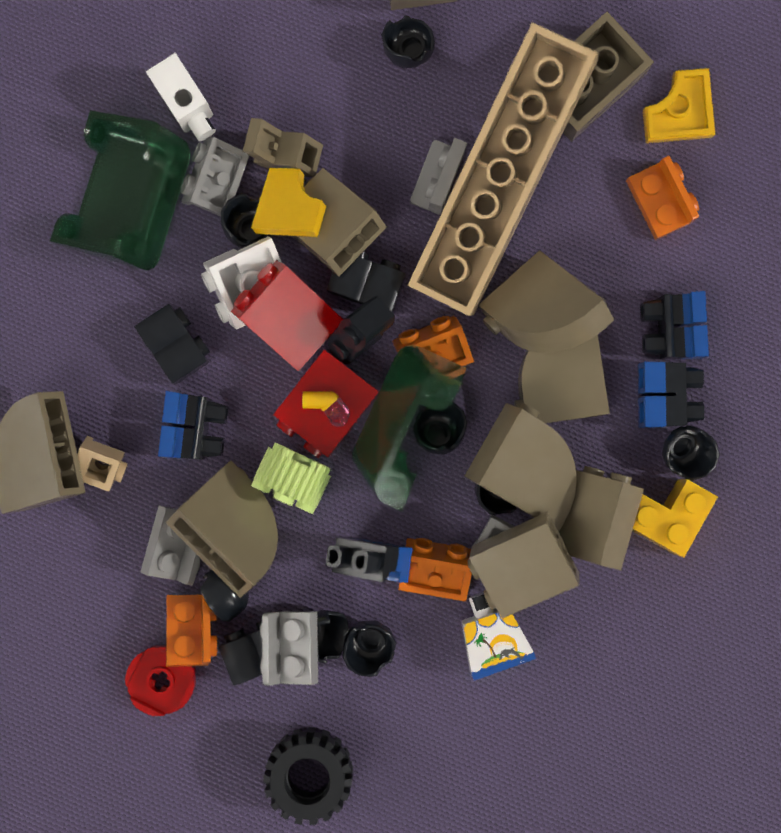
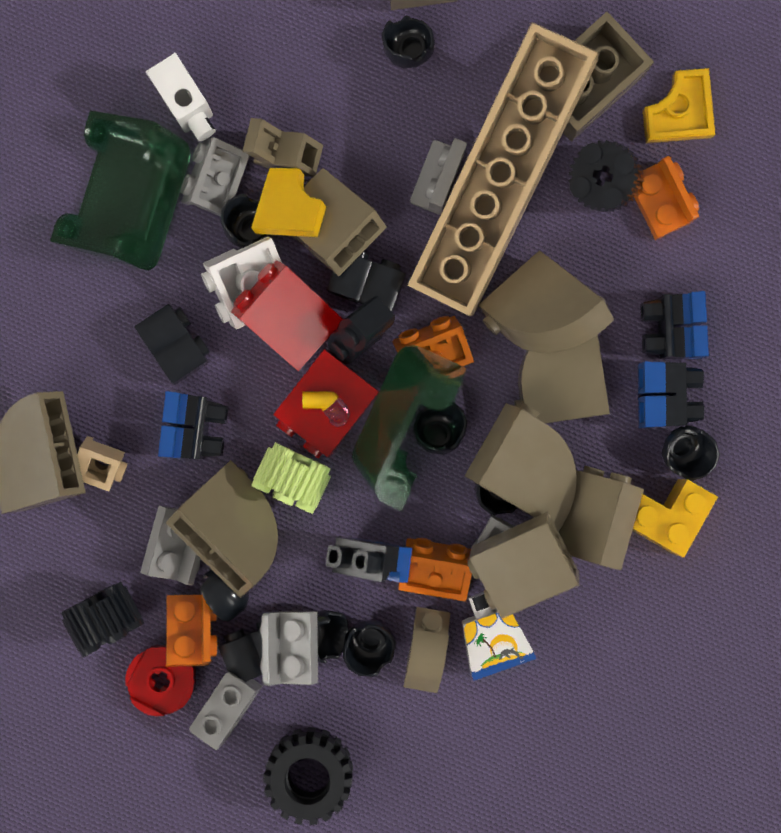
none -> black brick [61,582,144,658]
none -> light grey bracket [189,672,263,750]
none -> dark tan brick [403,607,451,693]
none -> black brick [569,140,644,212]

